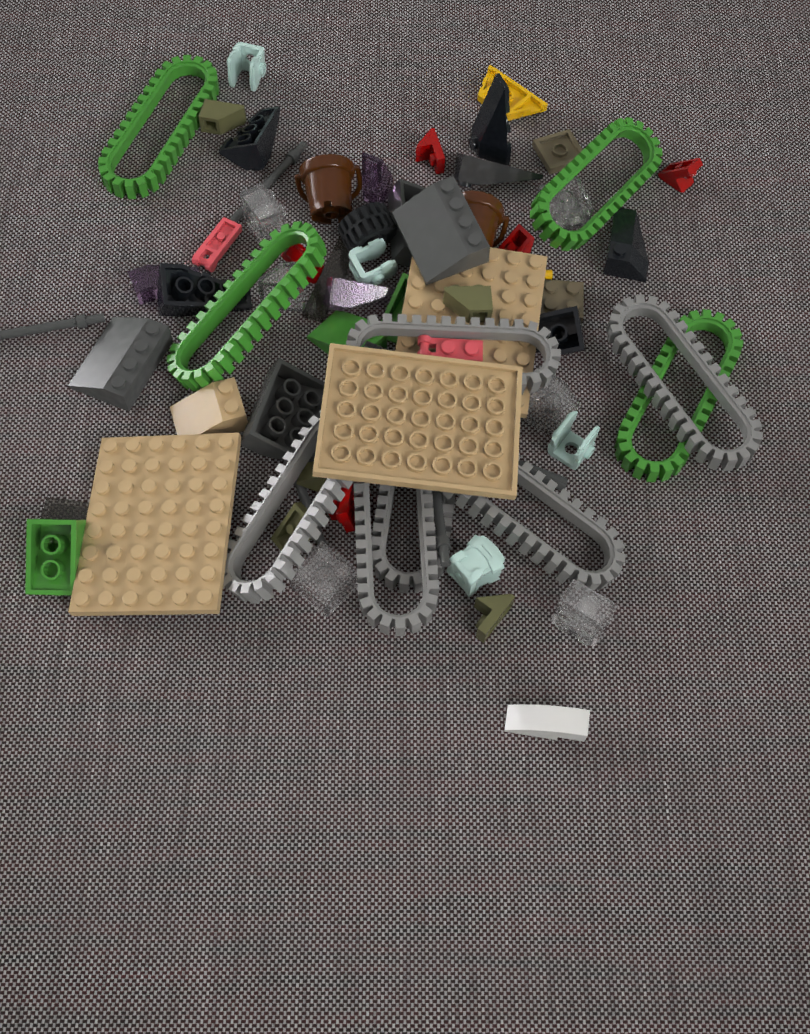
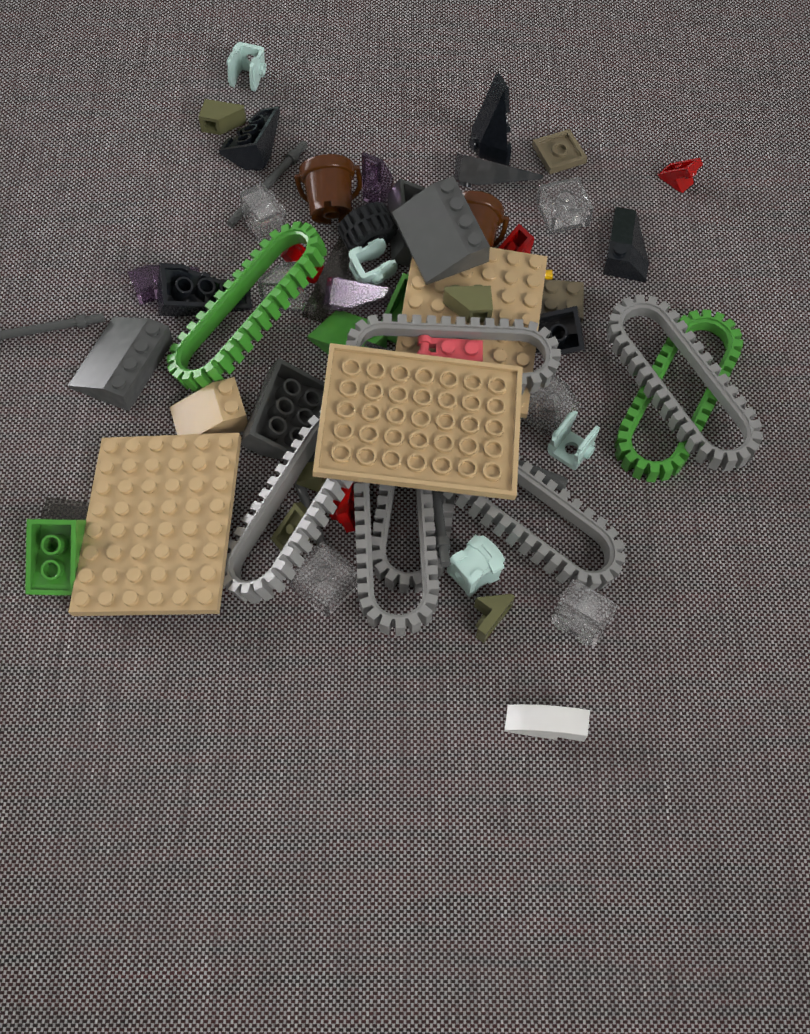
bright green piece [98,55,219,199] -> none
coral plate [192,217,243,273] -> none
red slope [415,128,445,174] -> none
yellow wing [477,65,548,121] -> none
bright green piece [530,117,663,251] -> none

